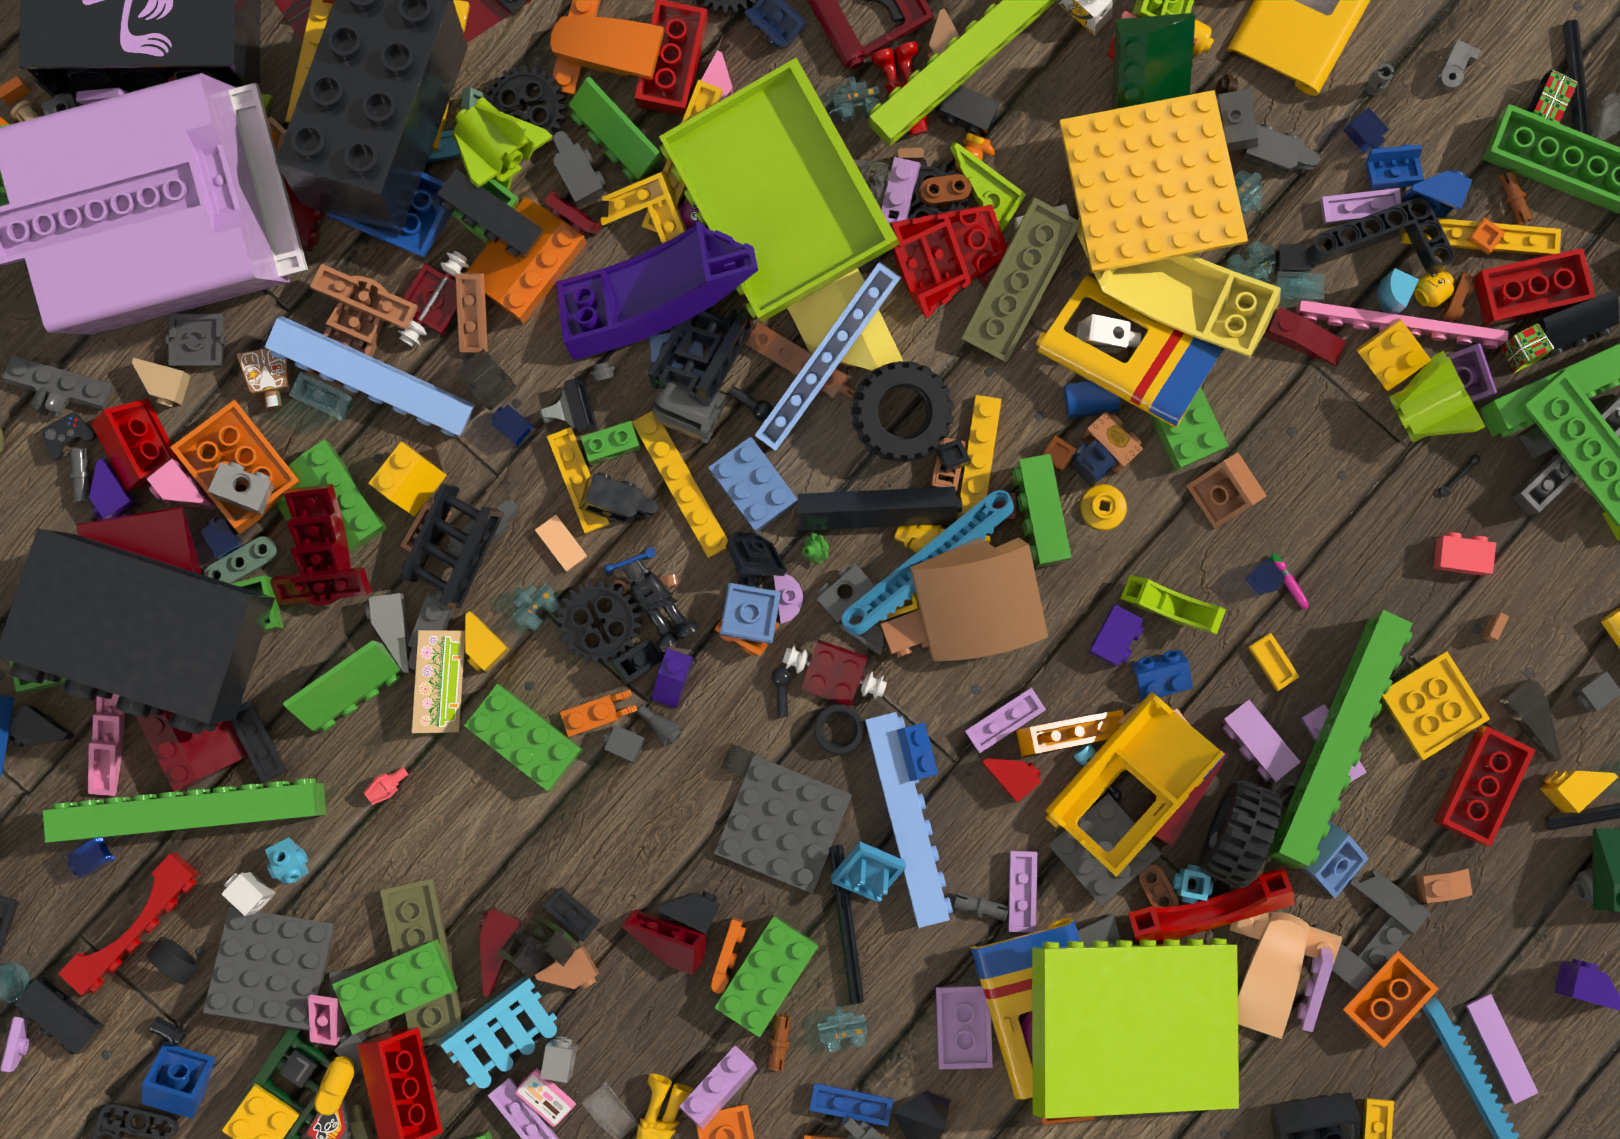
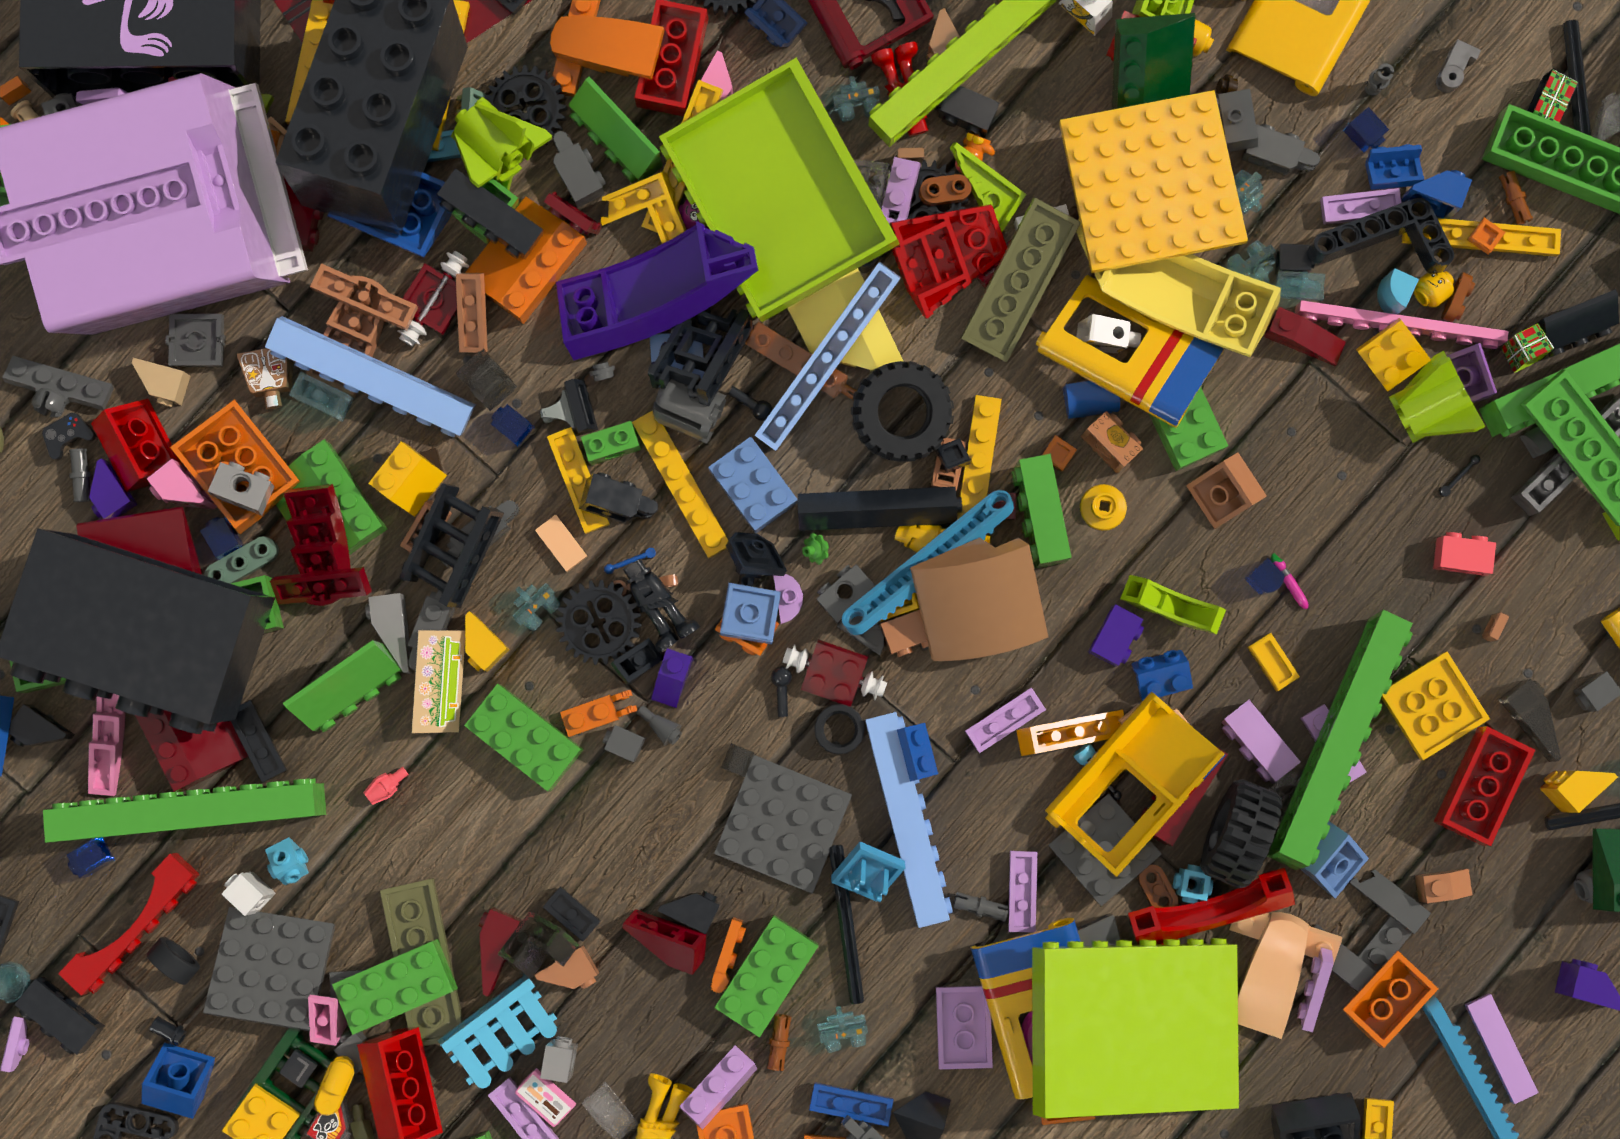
red slope [981,758,1042,802] -> none
dark blue hinge [1070,440,1117,487] -> none
red brick [1473,248,1596,327] -> none

